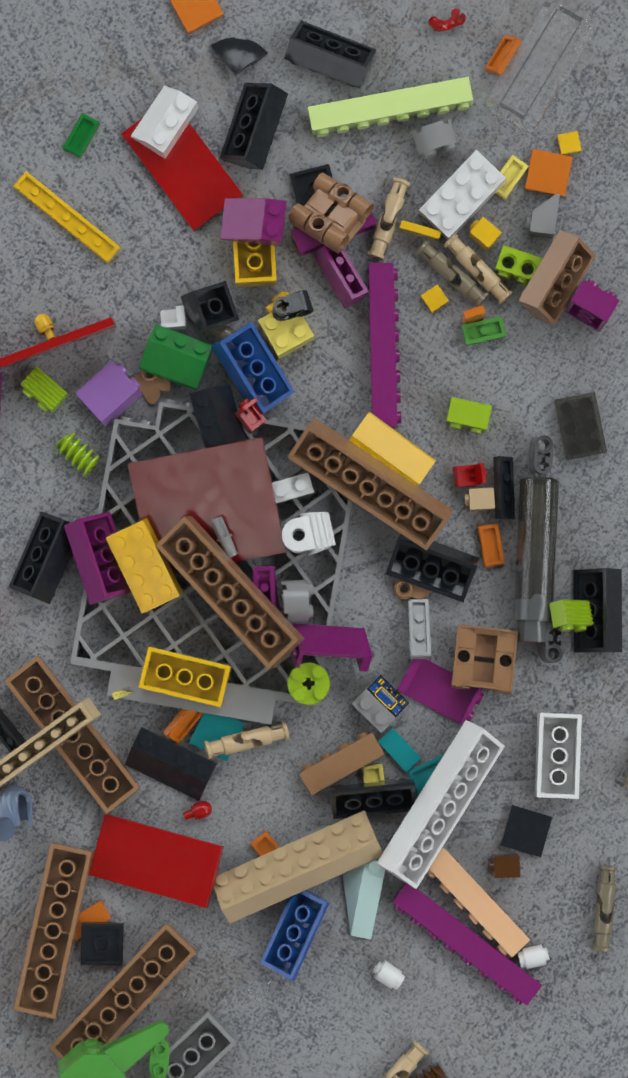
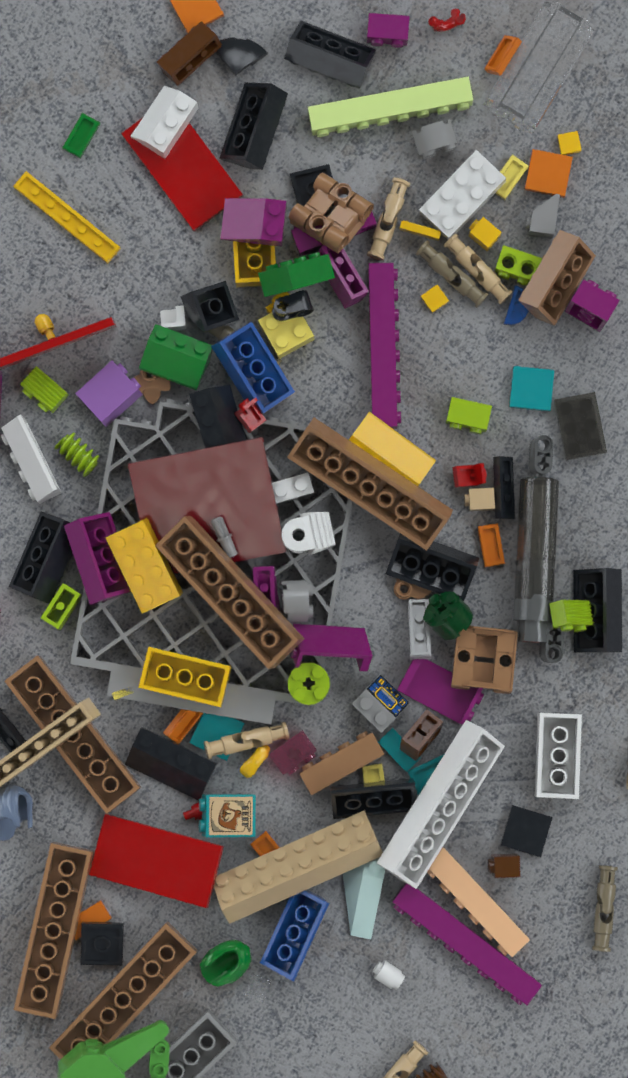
orange tile [461,305,486,325] -> none
bright green plate [461,316,507,346] -> none
white brick [517,944,549,969] -> none
none -> white slope [1,414,62,504]
none -> lime brick [41,583,82,630]
none -> reddish brown brick [157,21,222,86]
none -> brick [199,794,256,837]
none -> green hair [200,940,252,987]
none -> yellow piece [239,745,270,778]
none -> green brick [258,252,335,297]
none -> clear pink brick [269,730,317,776]
none -> magenta brick [367,13,410,48]
none -> reddish brown brick [400,709,443,761]
none -> dark green brick [423,591,473,640]
none -> blue tile [503,285,529,325]
none -> teal tile [509,366,555,412]

